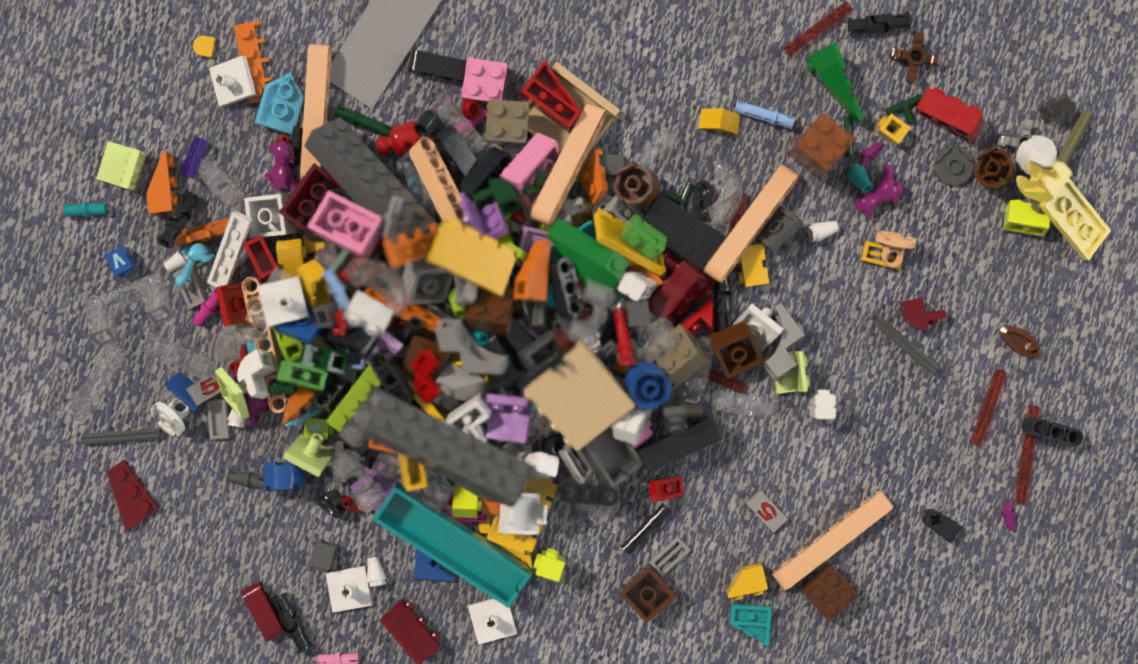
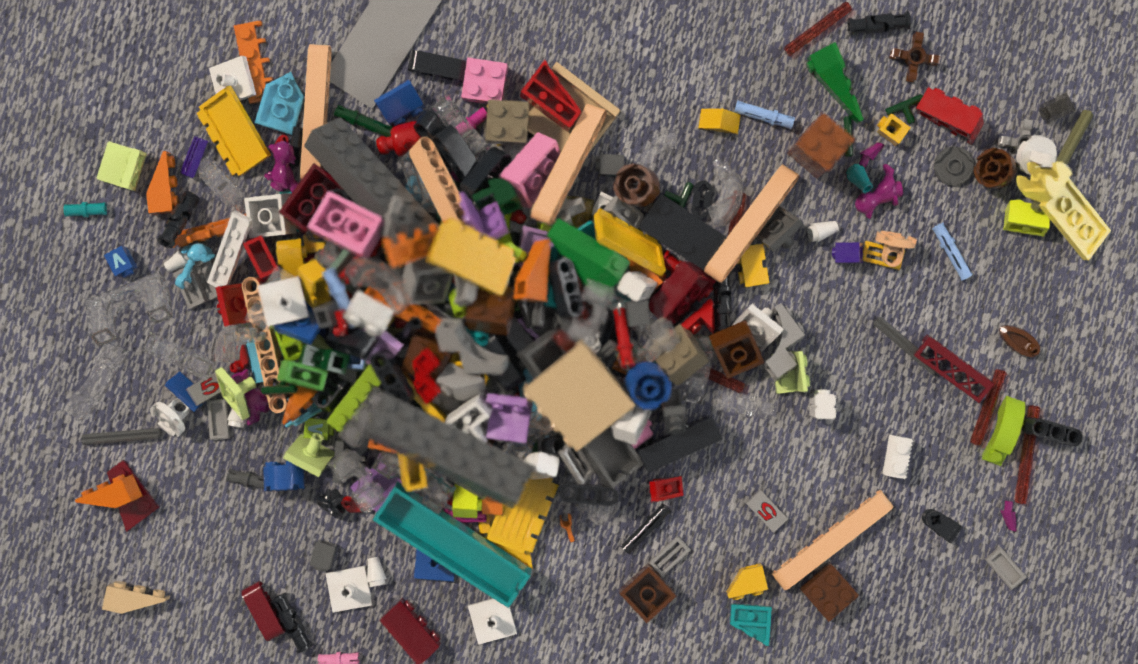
dark pink pin [192,289,219,327] -> none
yellow tile [193,36,216,58] -> none
white brick [238,349,276,399] -> none
red plate [461,99,480,120] -> none
white panel [499,493,547,535] -> none
black bar [515,343,566,389] -> none
dark green piece [522,170,547,195] -> none
neon yellow brick [533,548,565,582] -> none
orange wing [578,148,608,205] -> none
bright green brick [621,214,667,261] -> none
dark tan piece [683,402,702,422] -> none
dark red brick [899,298,947,330] -> none
none -> orange slope [75,474,142,508]
none -> tan slope [102,581,170,614]
none -> yellow hinge [196,86,271,176]
none -> blue slope [374,80,425,126]
none -> orange hand [560,513,575,542]
none -> dark purple brick [832,242,863,264]
none -> white brick [883,435,913,479]
none -> dark red fence [914,334,994,403]
none -> light blue pin [932,222,973,281]
none -> lime arch [982,396,1025,466]
none -> light grey tile [985,546,1027,590]

